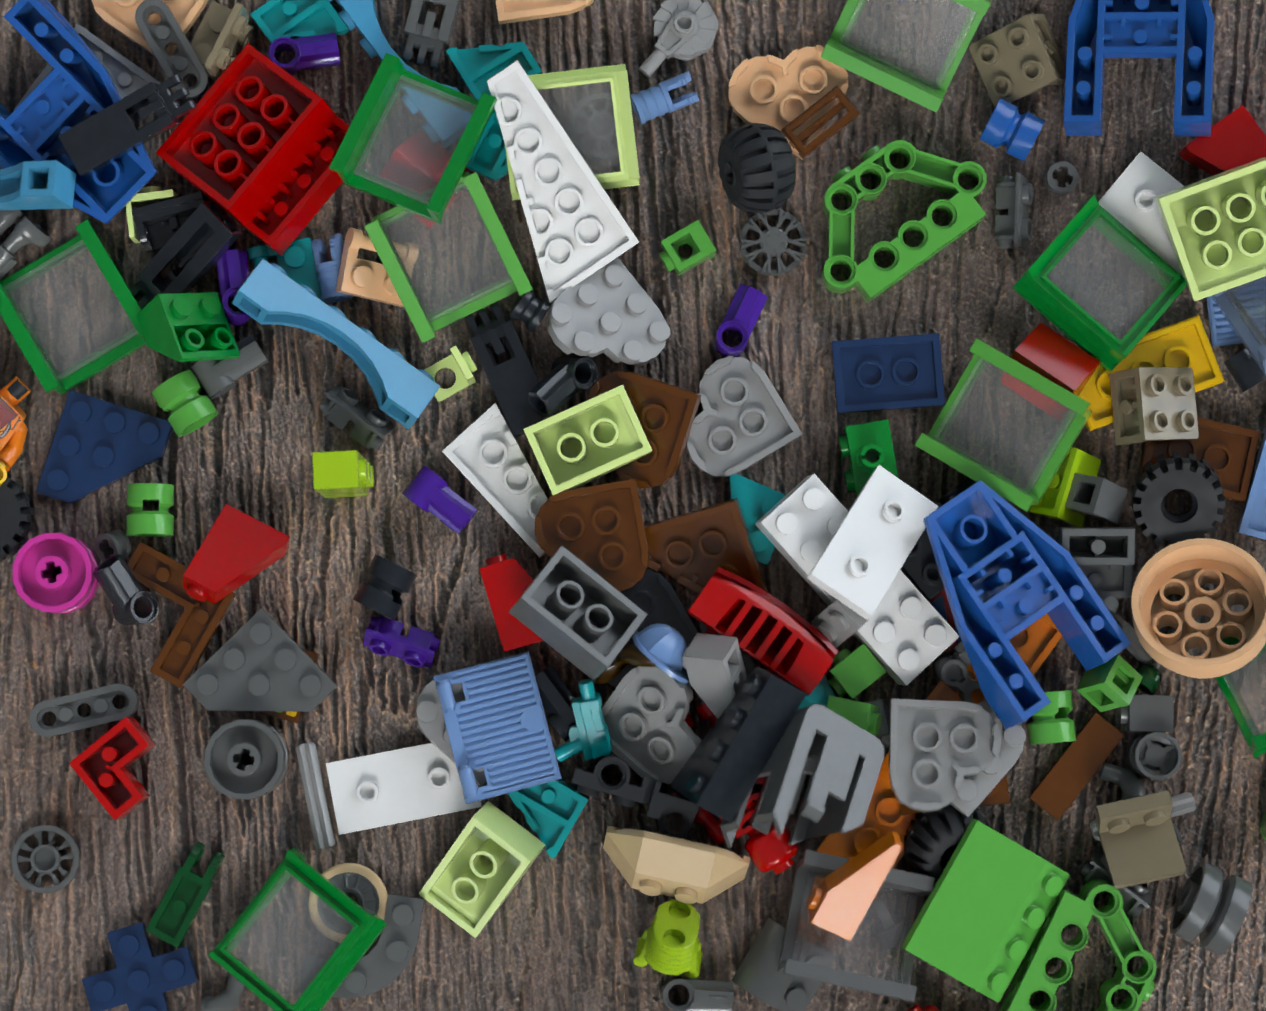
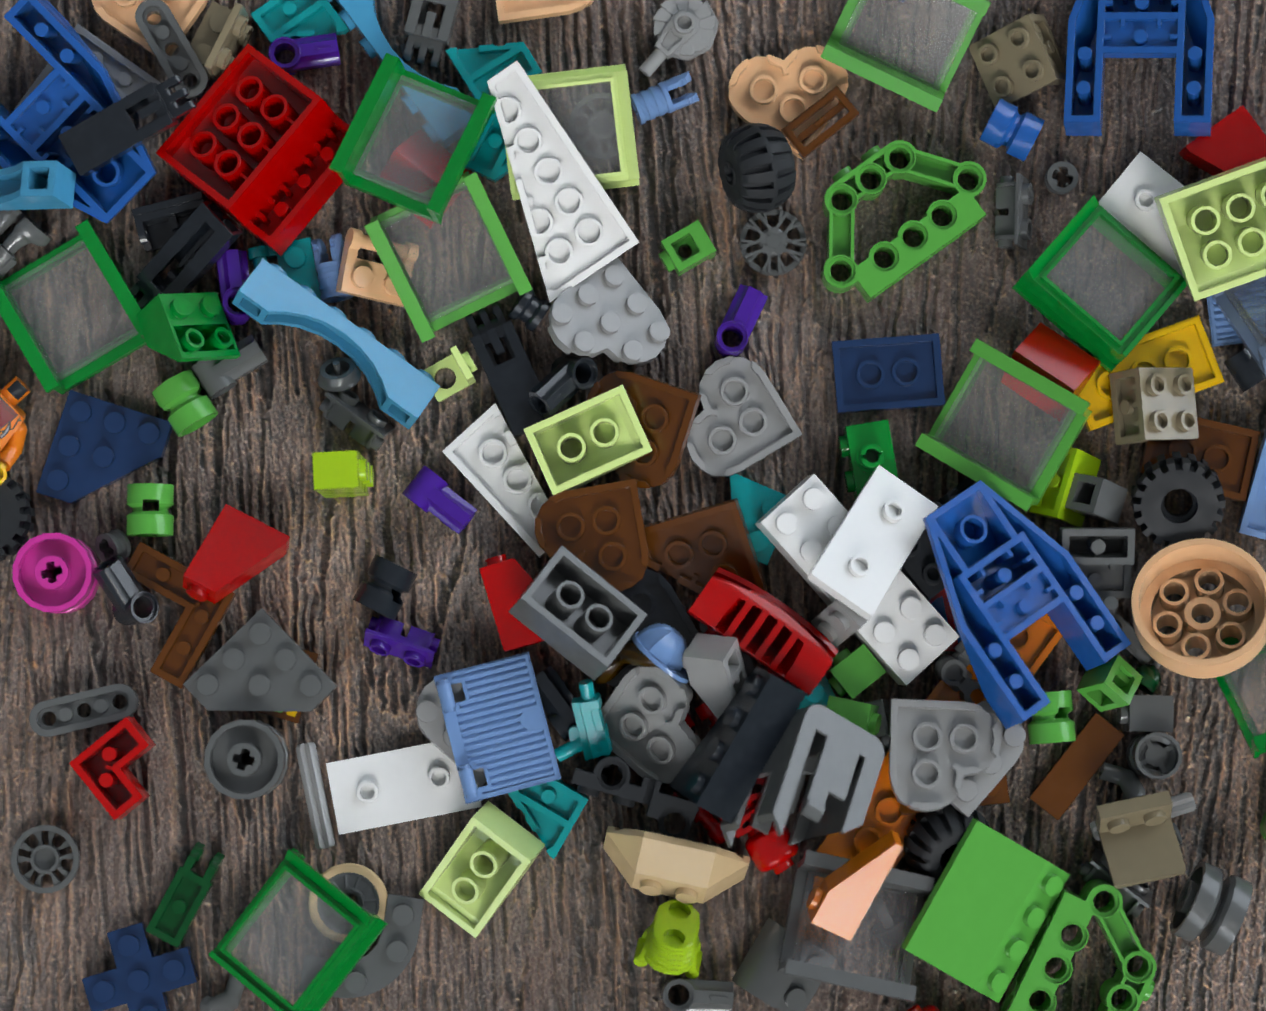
yellowish green bracket [126,186,178,243] -> none
none -> dark grey hat [317,357,362,392]

